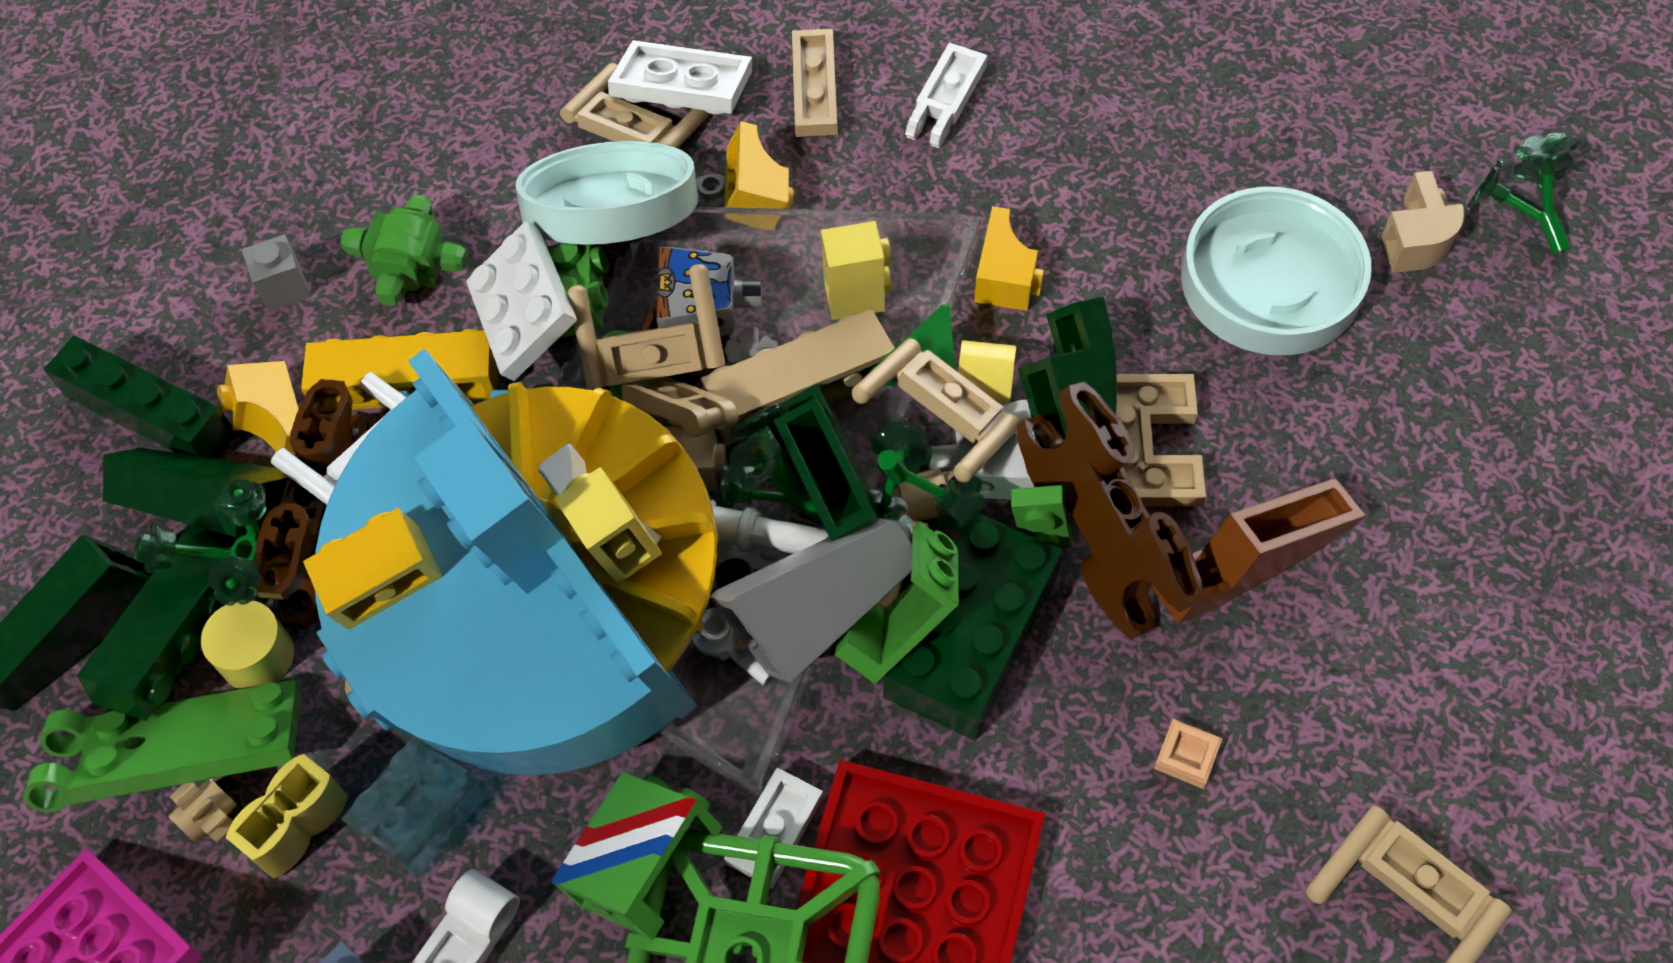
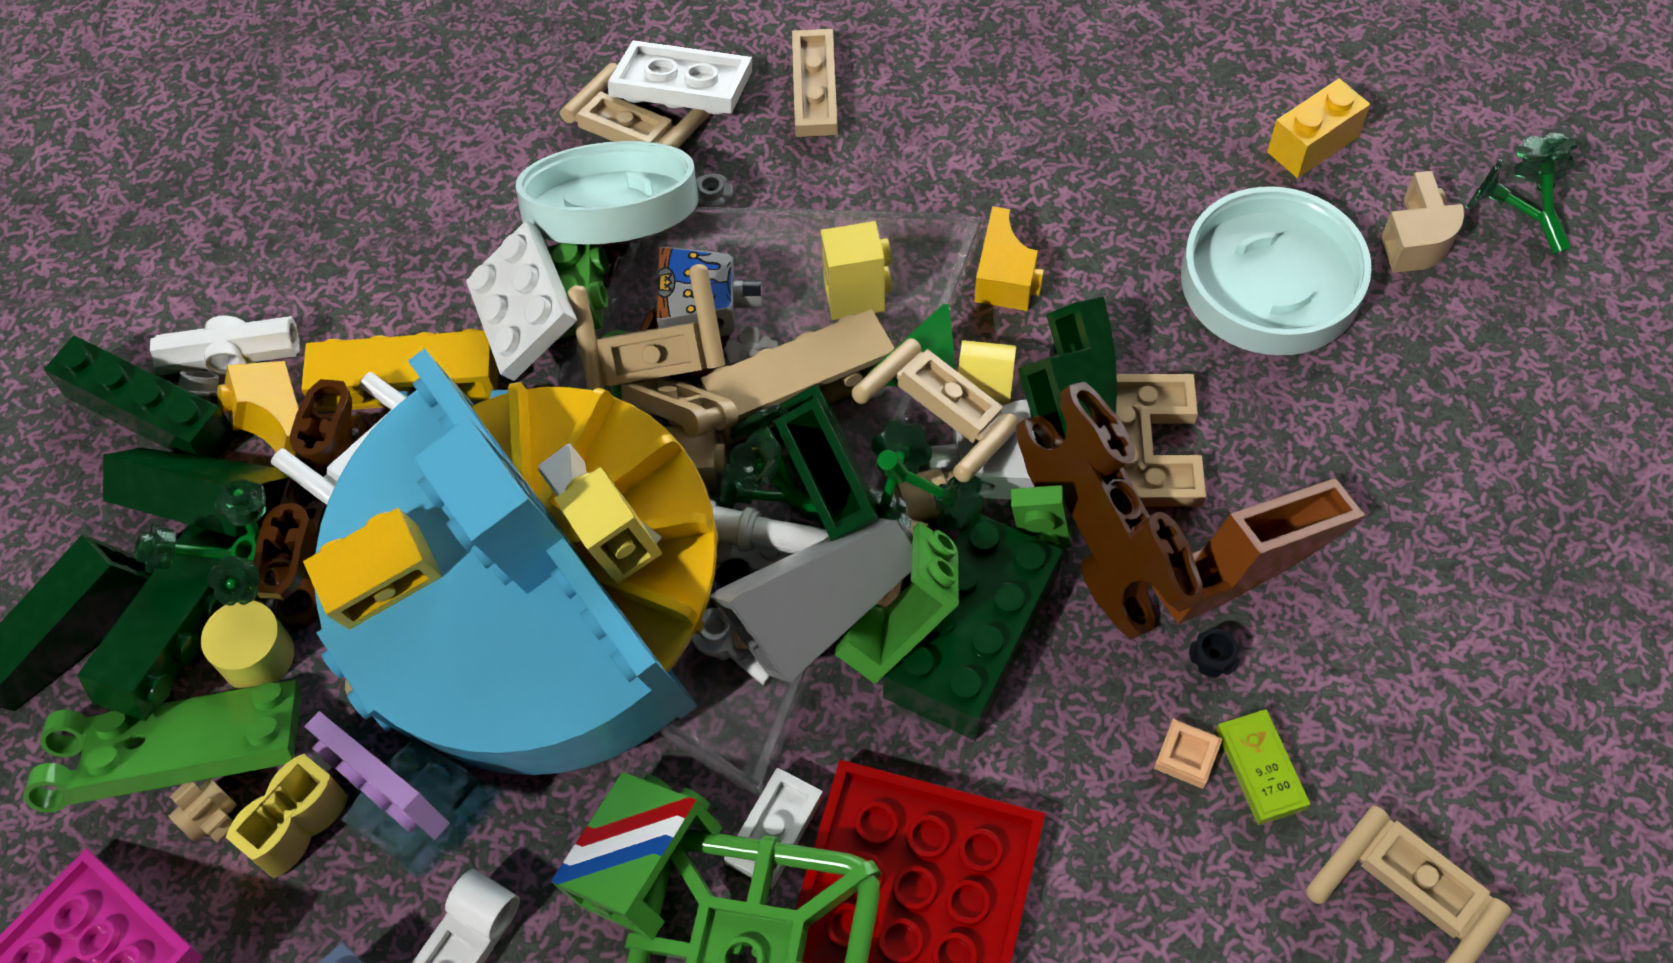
light grey brick [241,234,311,312] -> none
bright green piece [341,194,468,306] -> none
yellow arch [724,121,794,226] -> none
white hinge [905,43,988,149] -> none
none -> white piece [150,316,300,375]
none -> light grey plate [176,370,219,403]
none -> lavender plate [304,711,450,840]
none -> black plate [1189,629,1240,678]
none -> lime tile [1216,709,1311,826]
none -> yellow brick [1267,78,1370,178]

